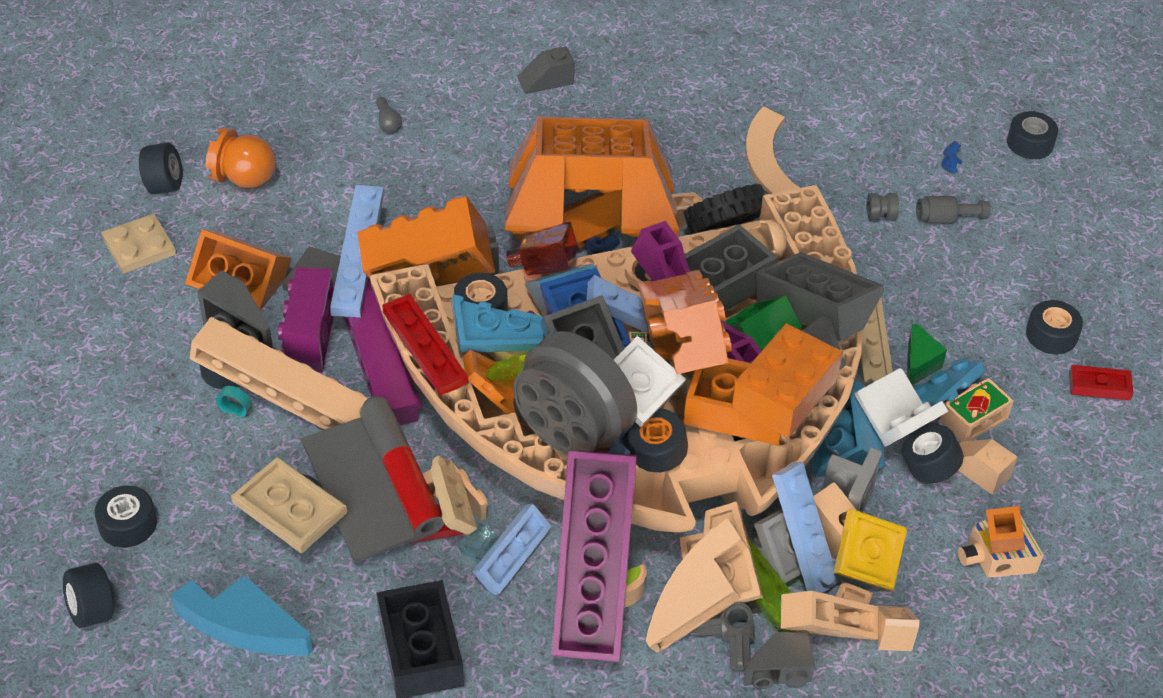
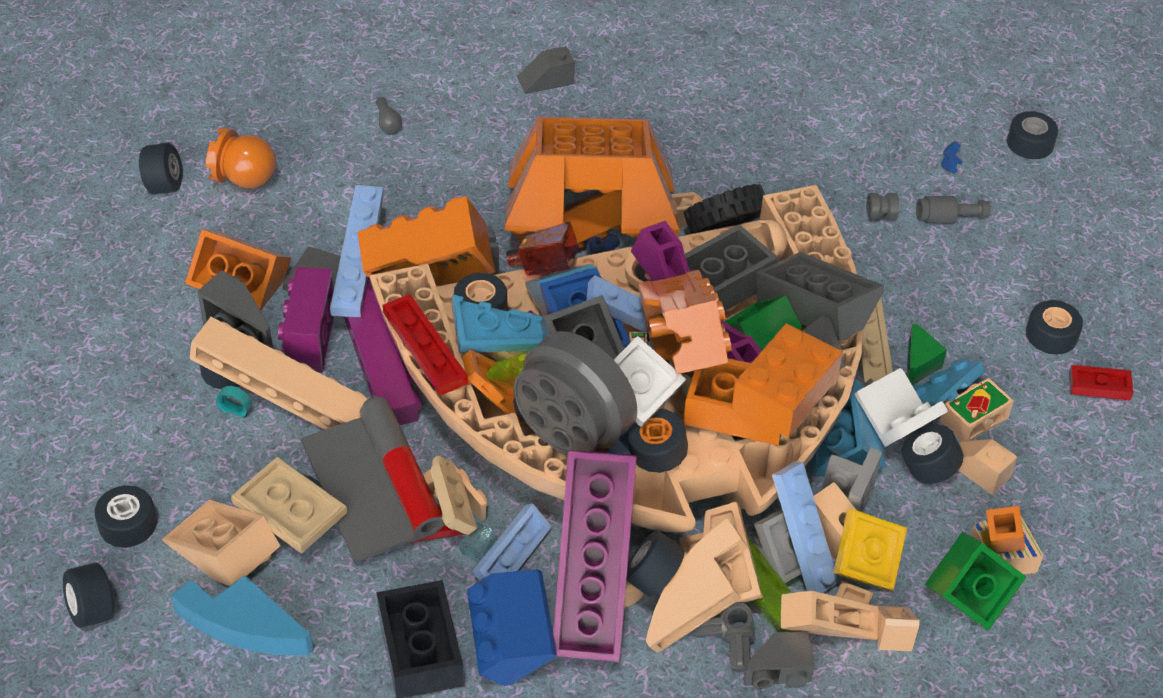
tan plate [101,214,176,274] -> none
light nougat tile [746,106,800,194] -> none
none -> light nougat slope [162,500,280,586]
none -> blue slope [467,569,557,686]
none -> black wheel [626,531,684,597]
none -> green slope [924,531,1026,630]

